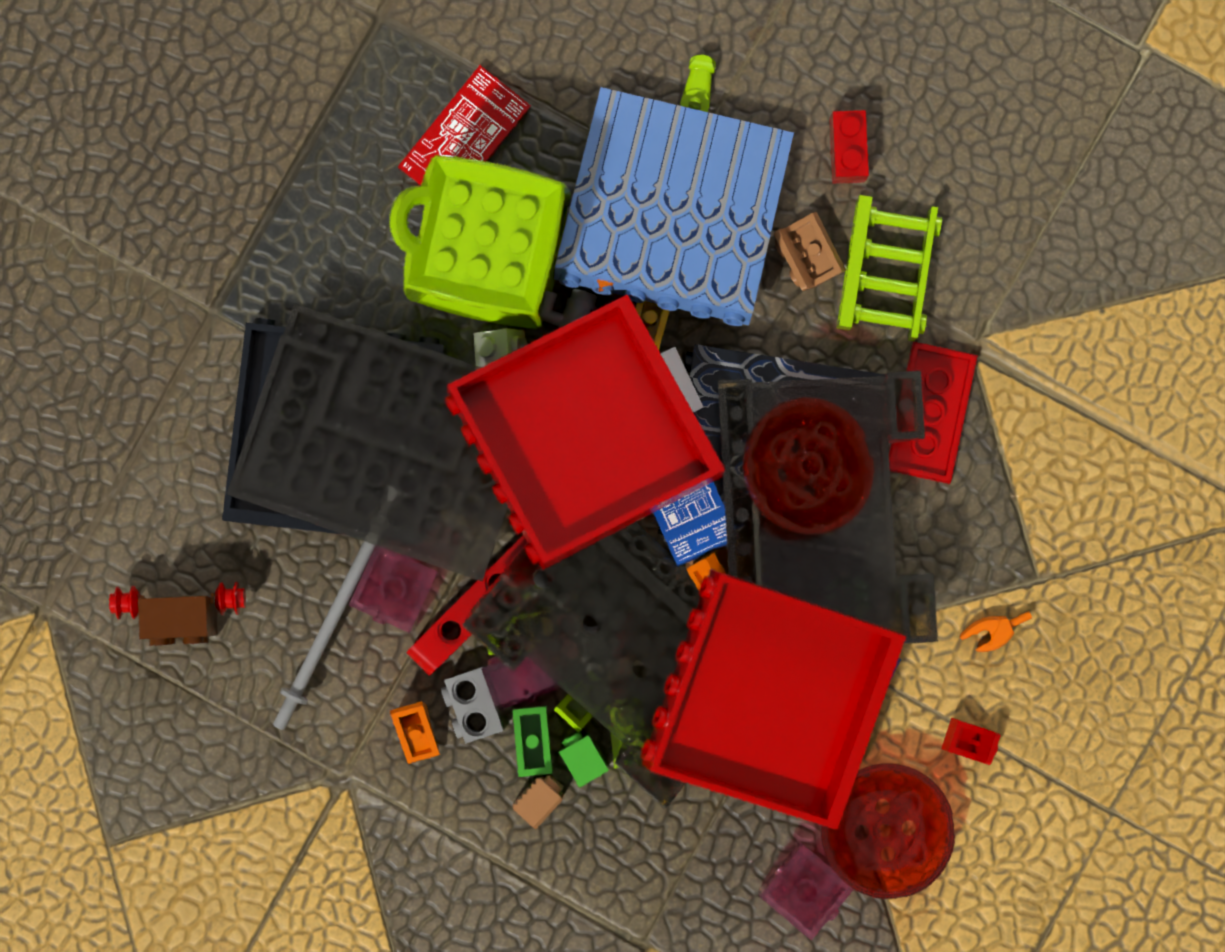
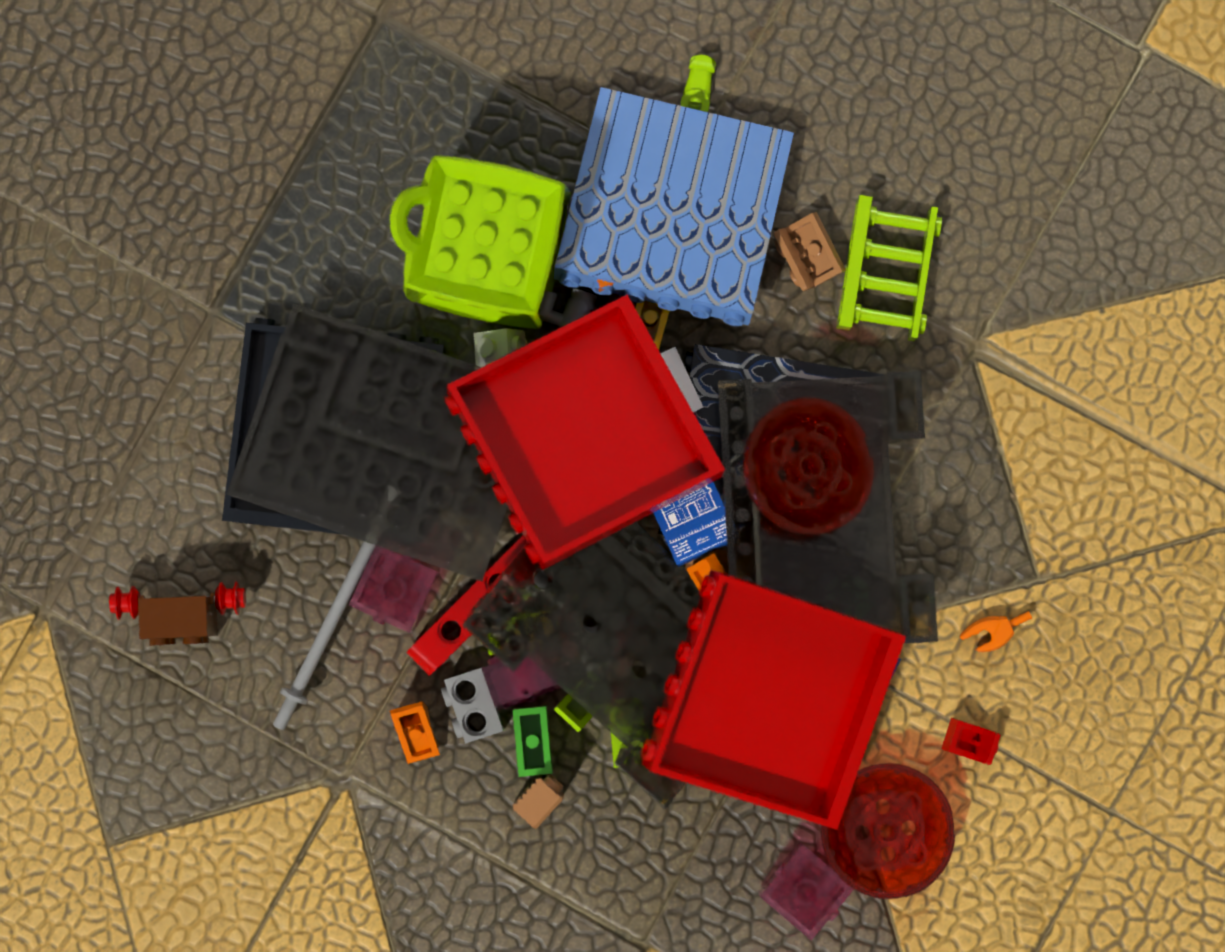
red tile [398,65,531,186] -> none
bright green brick [559,731,609,788] -> none
red brick [829,110,869,184] -> none
red tile [885,341,978,484] -> none

